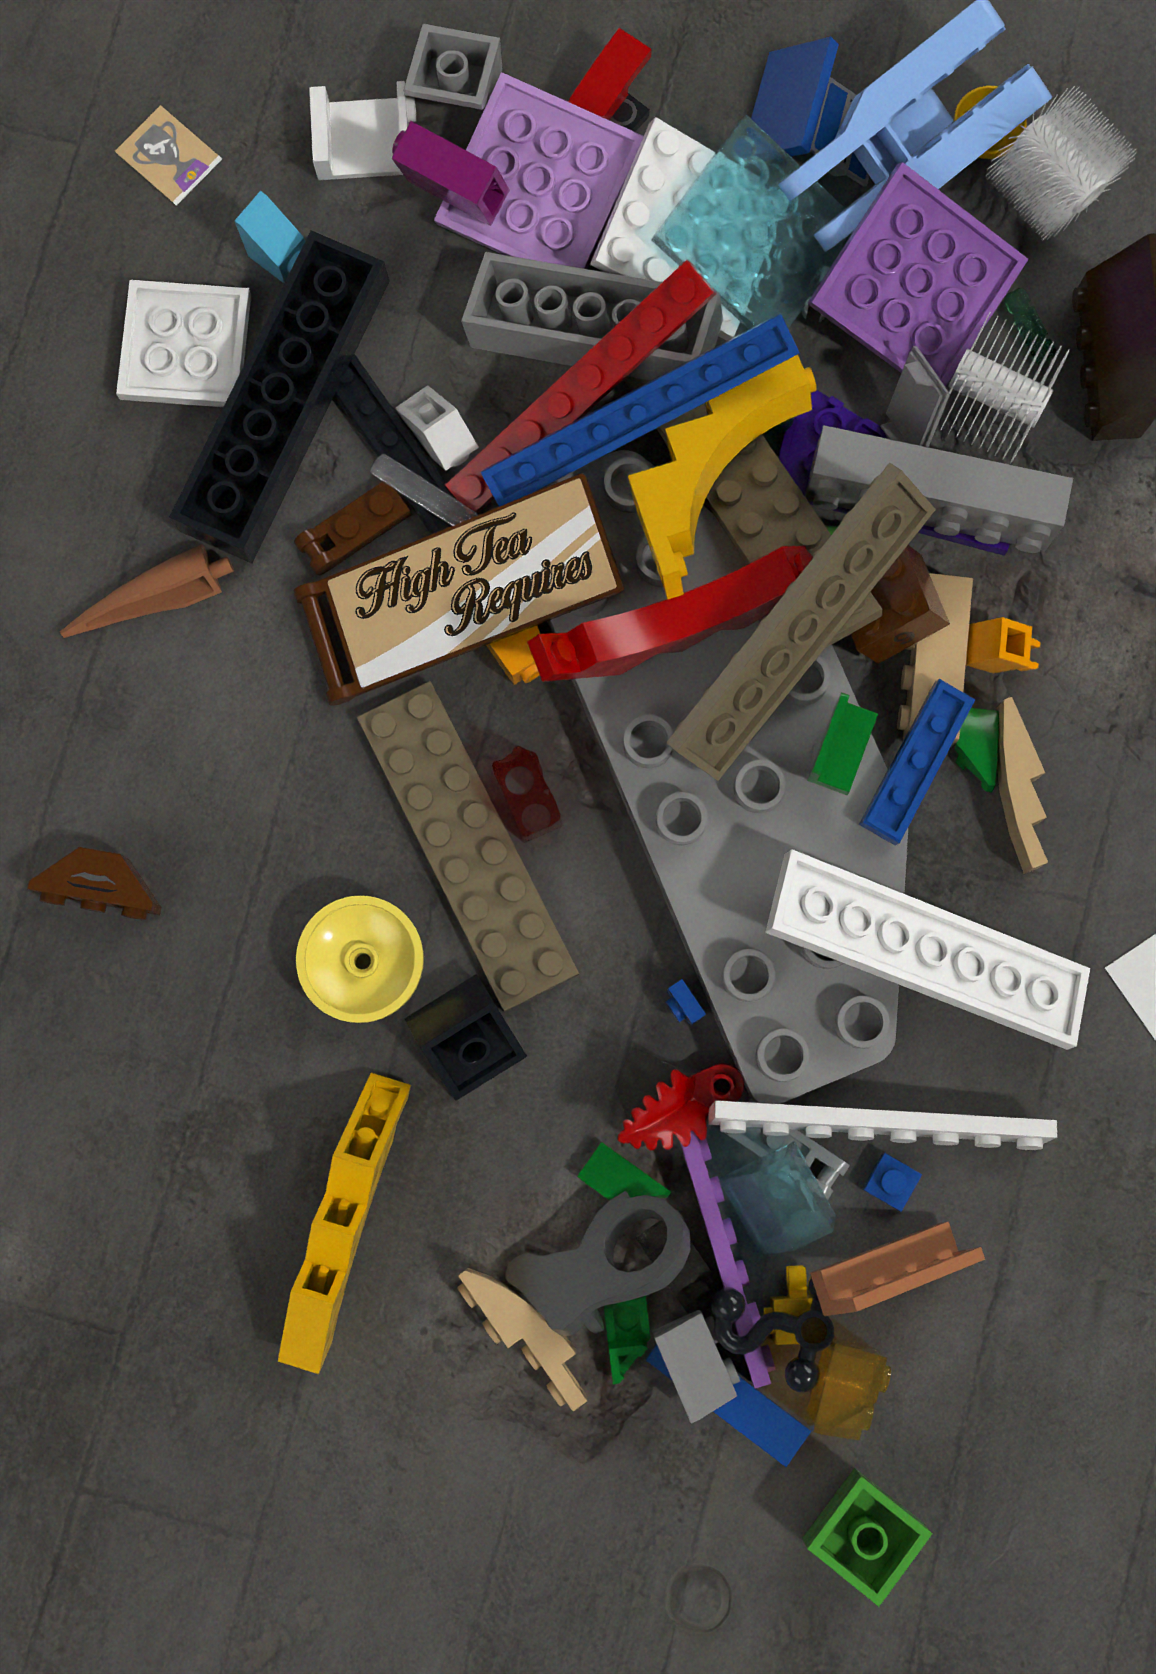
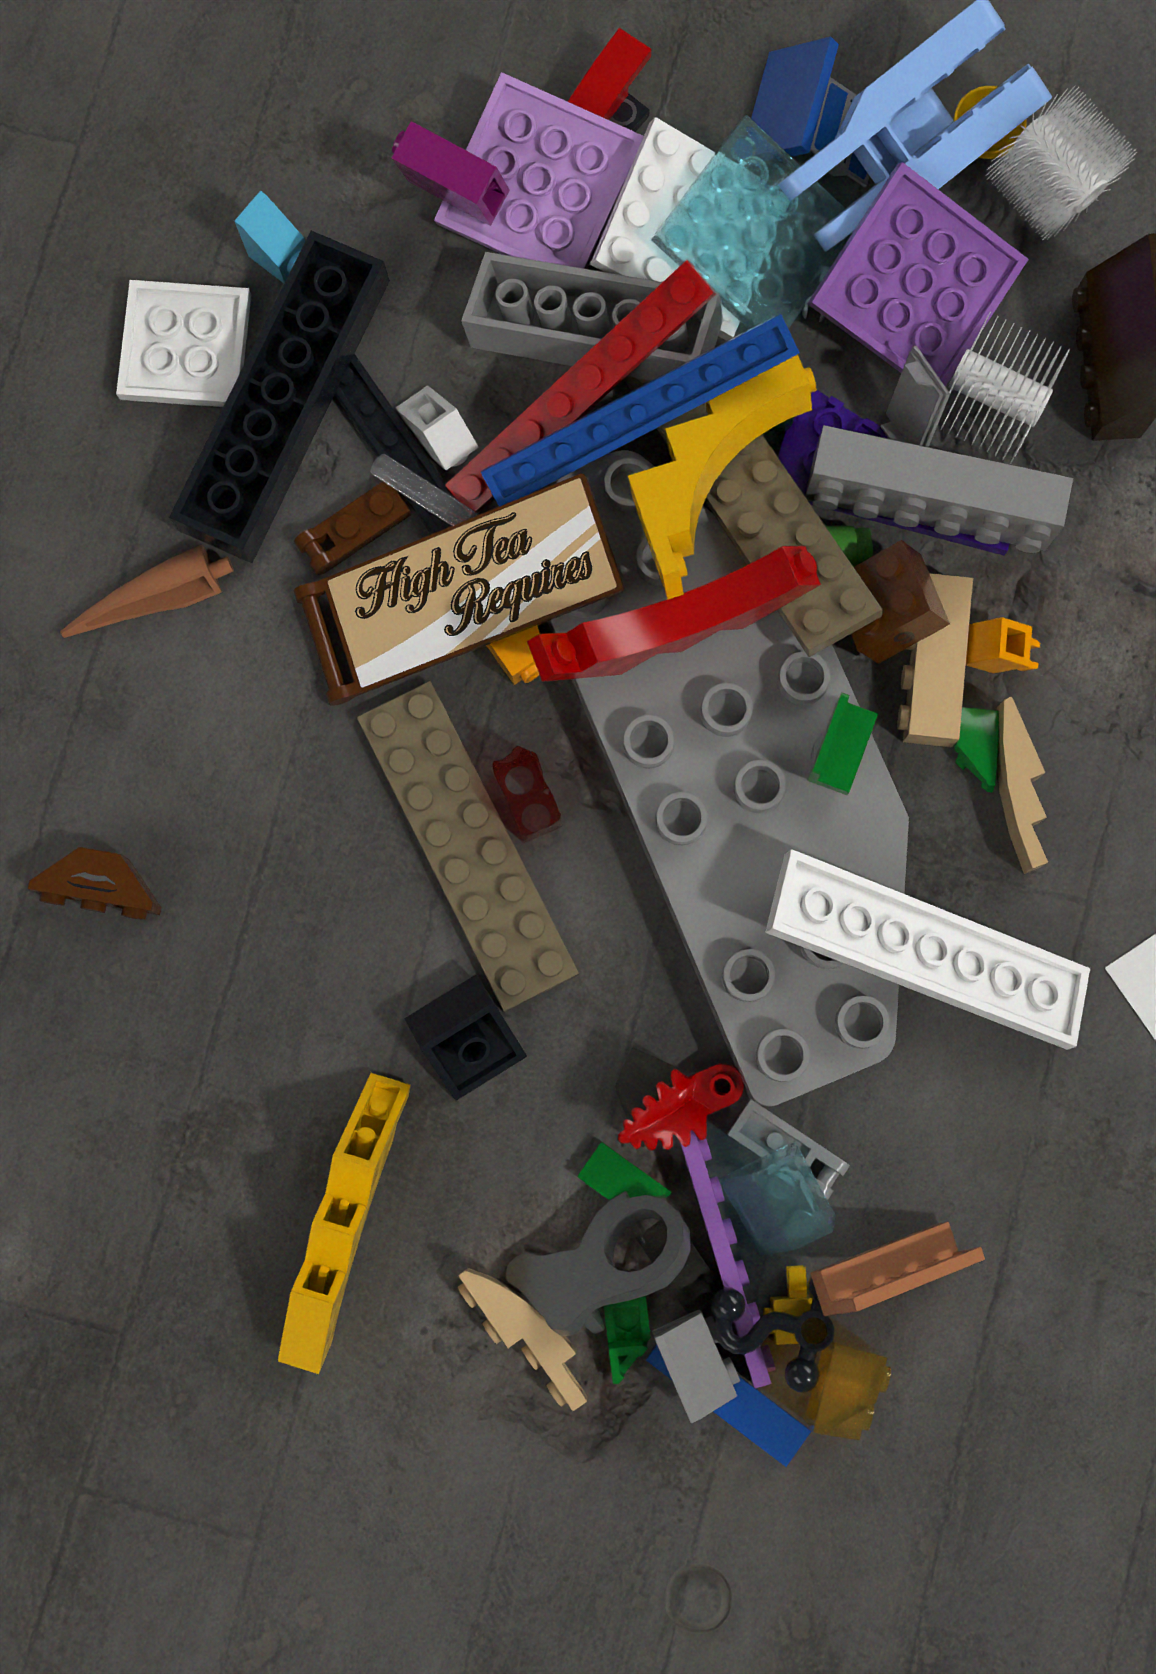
sticker [115,105,222,206] -> none
light yellow dish [296,896,424,1023] -> none
white panel [309,81,416,180] -> none
light grey slope [403,24,502,110] -> none
blue plate [665,979,706,1026] -> none
dark tan plate [666,462,936,781] -> none
white plate [709,1101,1057,1150] -> none
bright green brick [802,1468,933,1607] -> none
blue tile [859,679,975,845] -> none
blue plate [862,1153,922,1212] -> none
clear green axle [1004,288,1057,365] -> none

